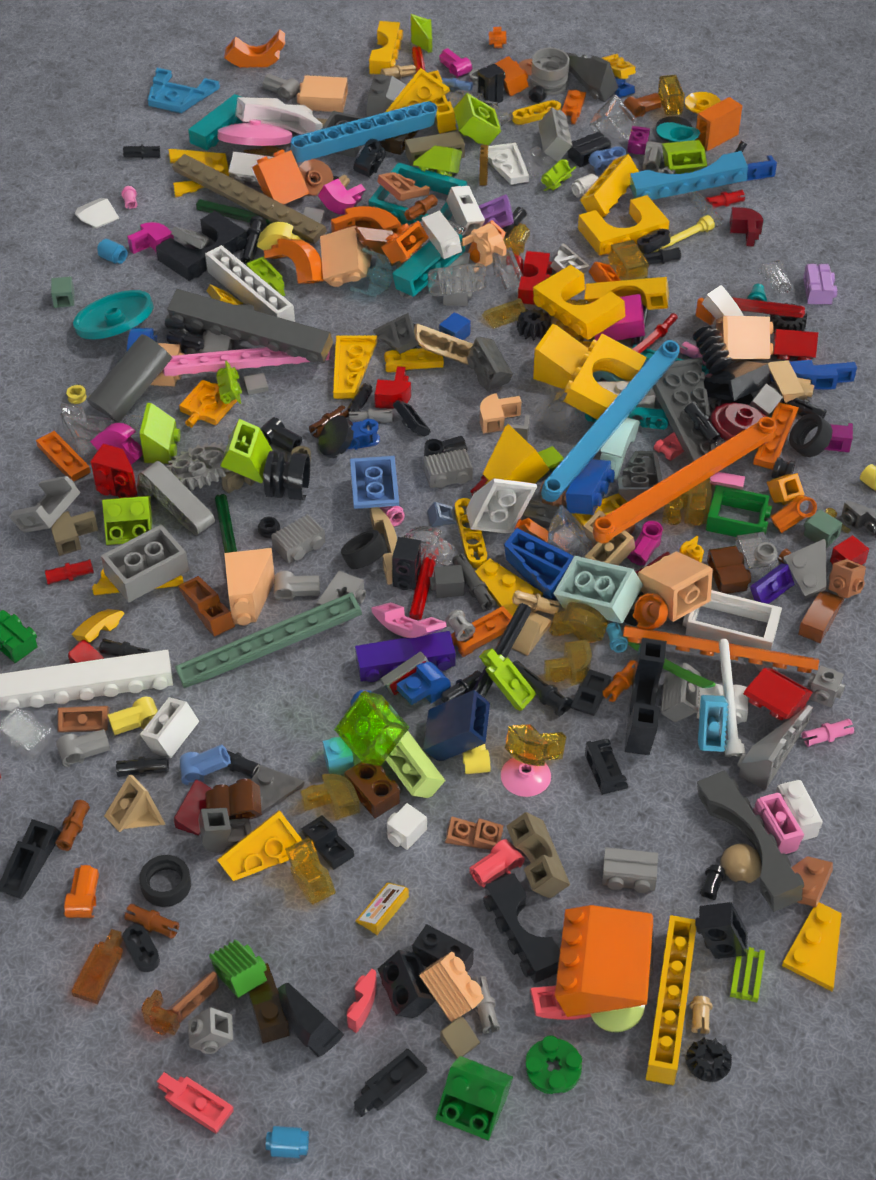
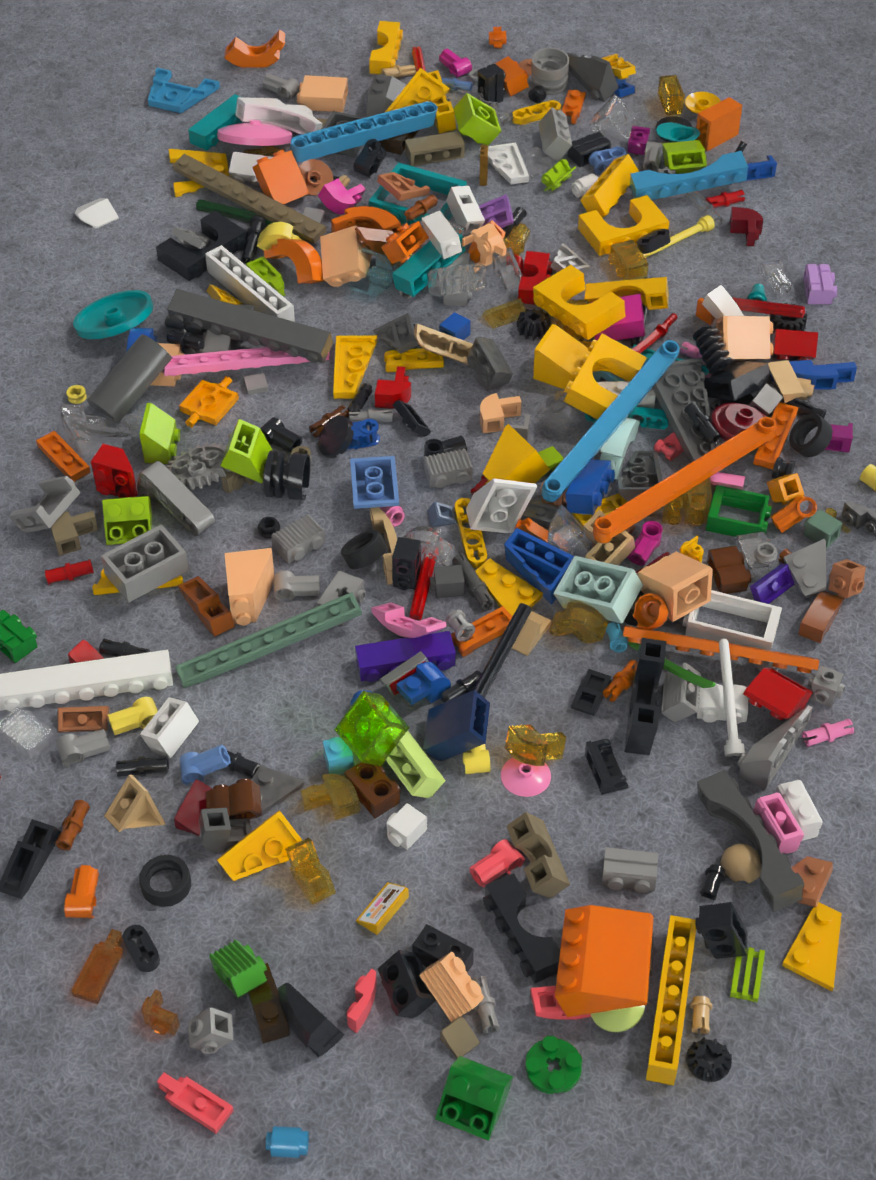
sand green brick [51,276,74,308] -> none
yellow slope [71,609,124,643] -> none
dark pink brick [90,423,143,465] -> none
dark azure brick [97,239,128,264] -> none
bright pink pin [121,186,137,209] -> none
black axle [123,144,160,159] -> none
dark orange pin [124,903,179,939] -> none
dark pink brick [127,222,174,254] -> none
nougat slope [166,971,219,1023] -> none
dark green axle [215,494,237,553] -> none
lime hinge [216,361,242,404] -> none
black slope [301,815,355,870] -> none
black hinge [354,1048,427,1117] -> none
lime slope [411,14,432,52] -> none
lime slope [413,145,462,176] -> none
nougat slope [445,816,504,850] -> none
lime hinge [479,648,536,711] -> none
tan axle [512,591,559,616] -> none
black pin [513,660,573,717] -> none
clear yellow brick [544,640,592,686] -> none
orange slope [588,261,621,283] -> none
dark orange piece [623,93,661,119] -> none
black axle [641,247,681,265] -> none
medium azure brick [698,695,729,752] -> none
red brick [830,535,869,566] -> none

